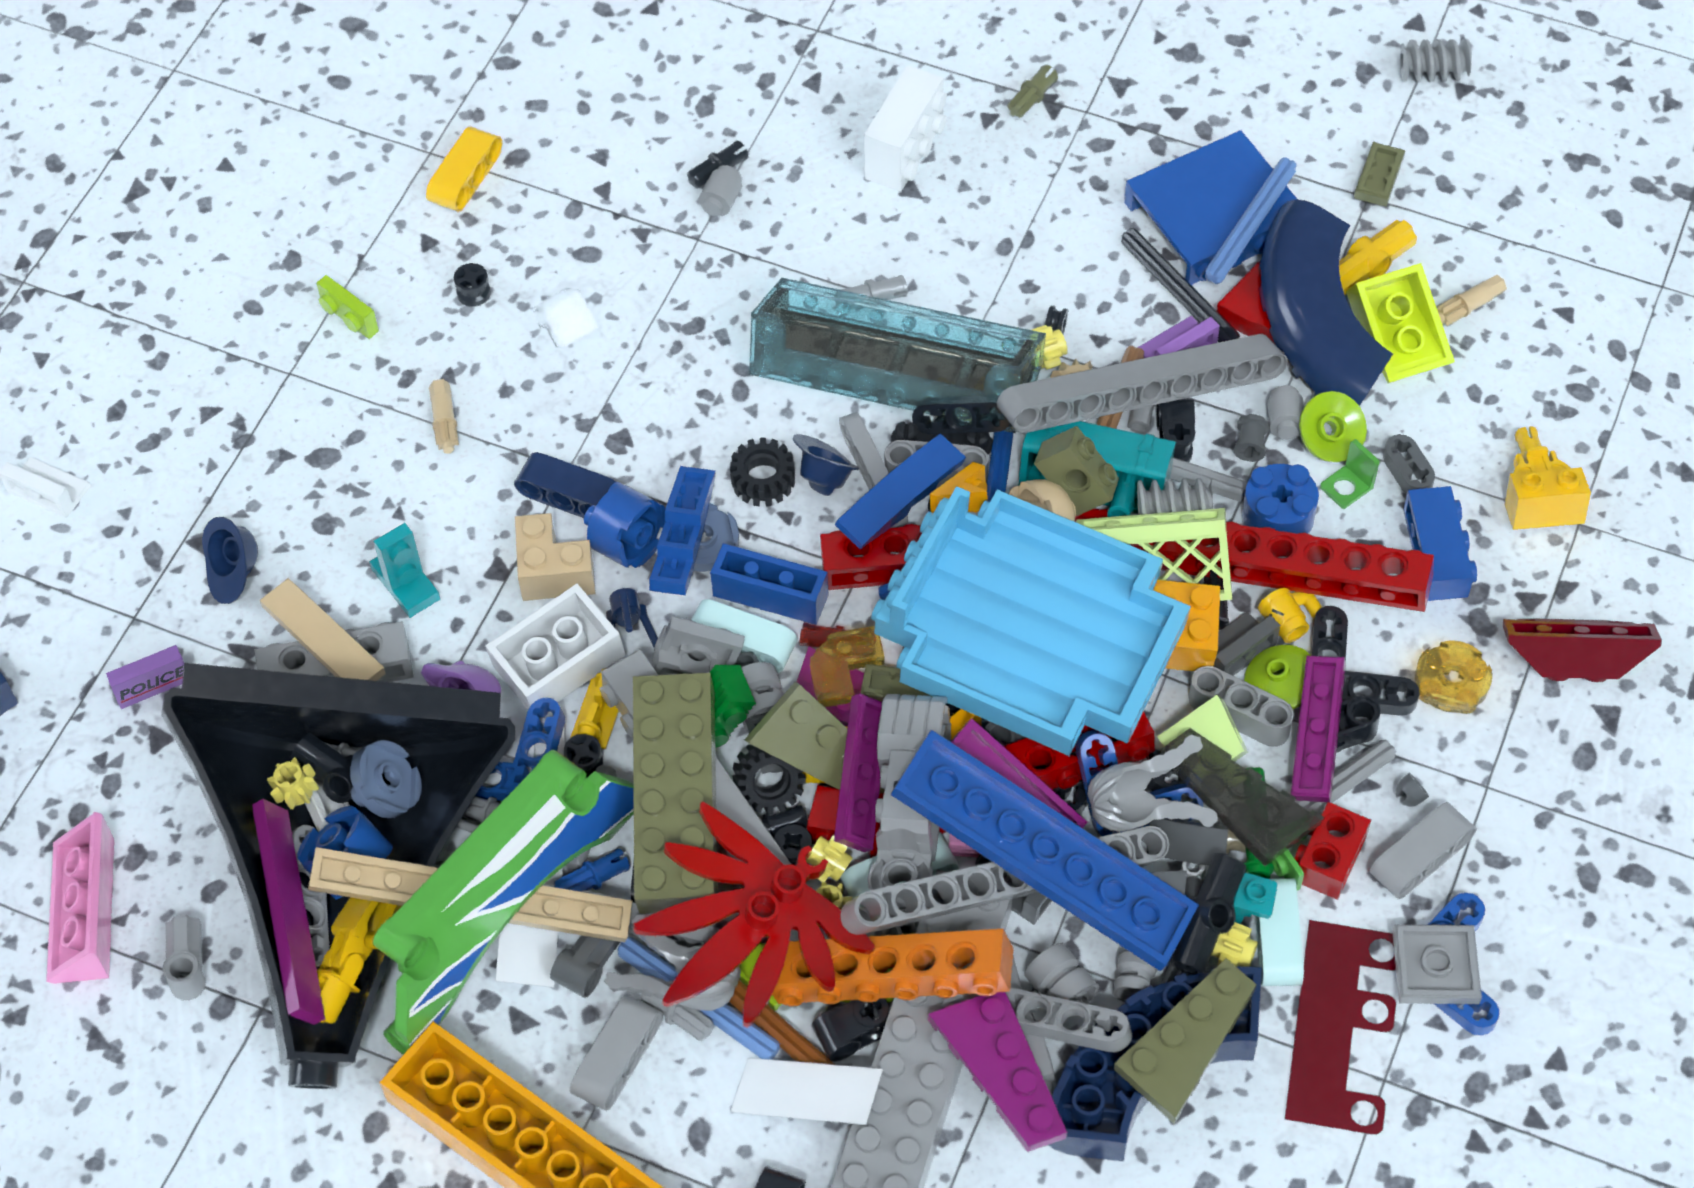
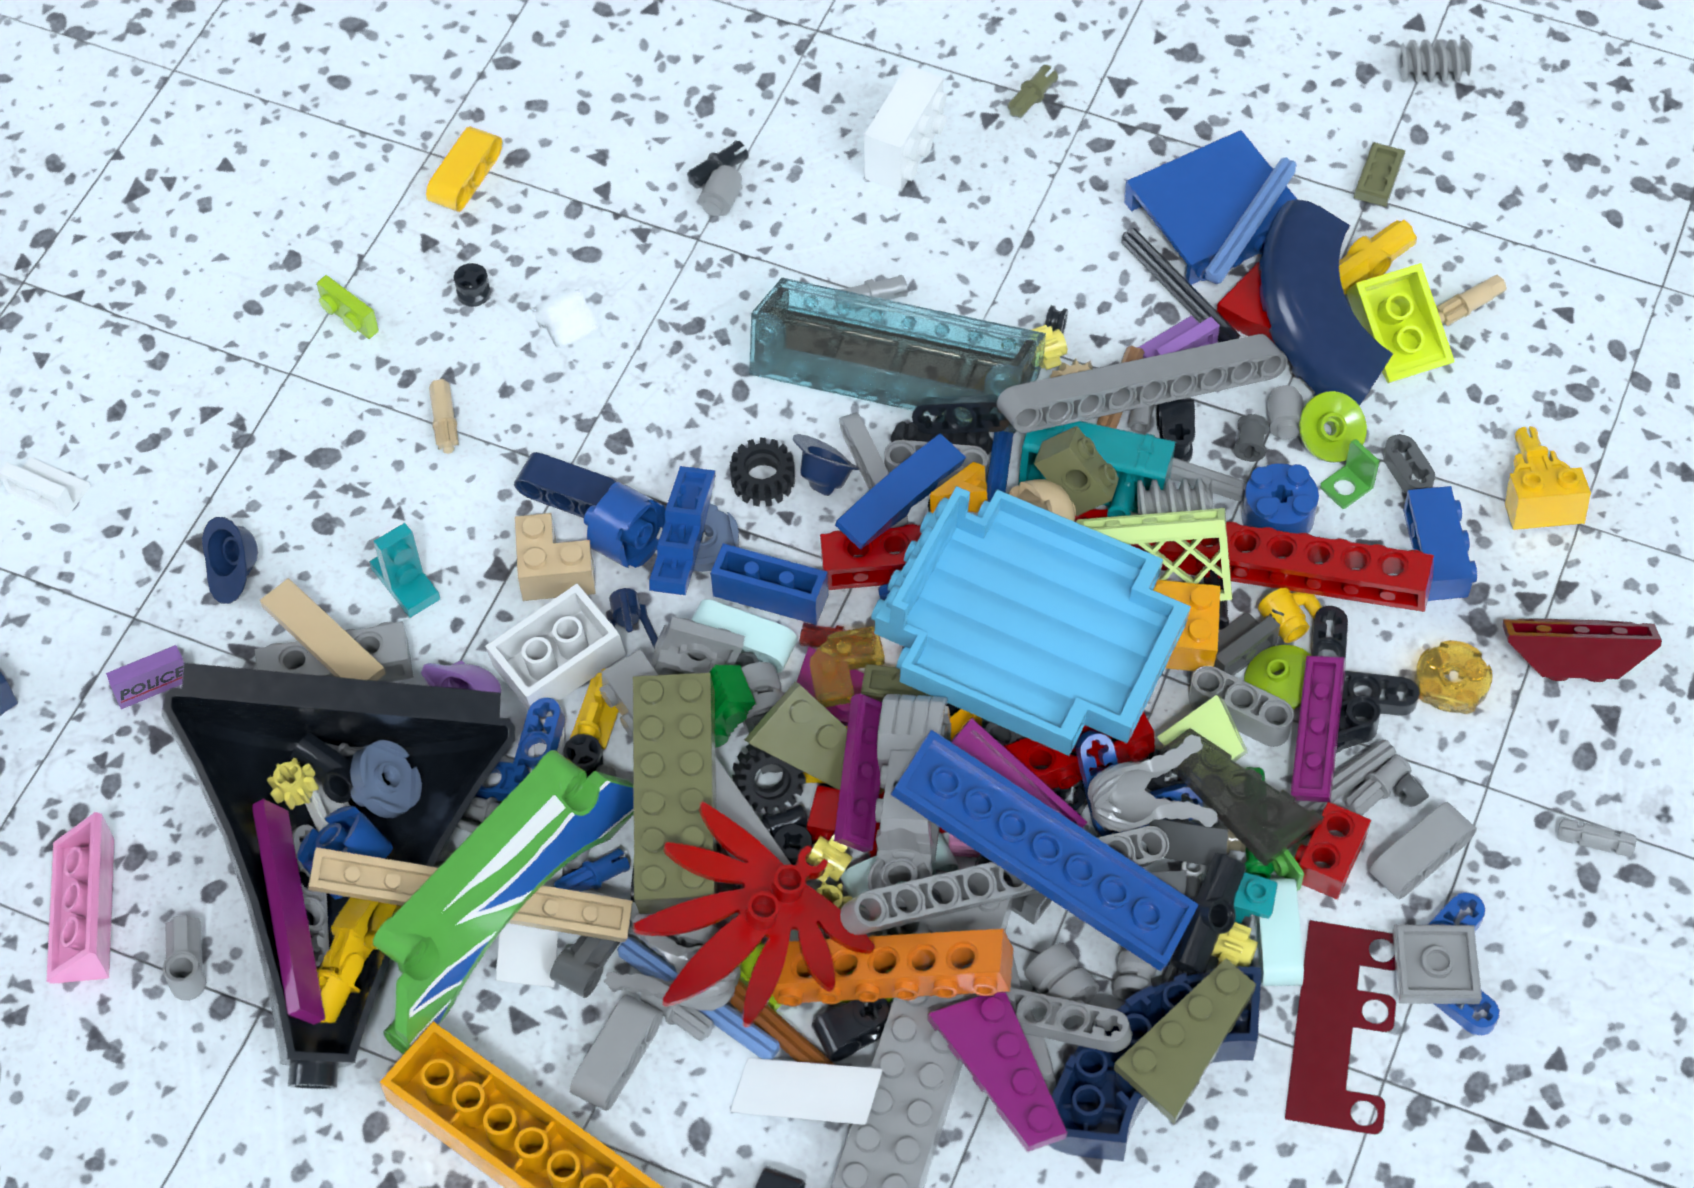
none -> light grey axle [1345,754,1412,816]
none -> light grey axle [1557,818,1636,857]

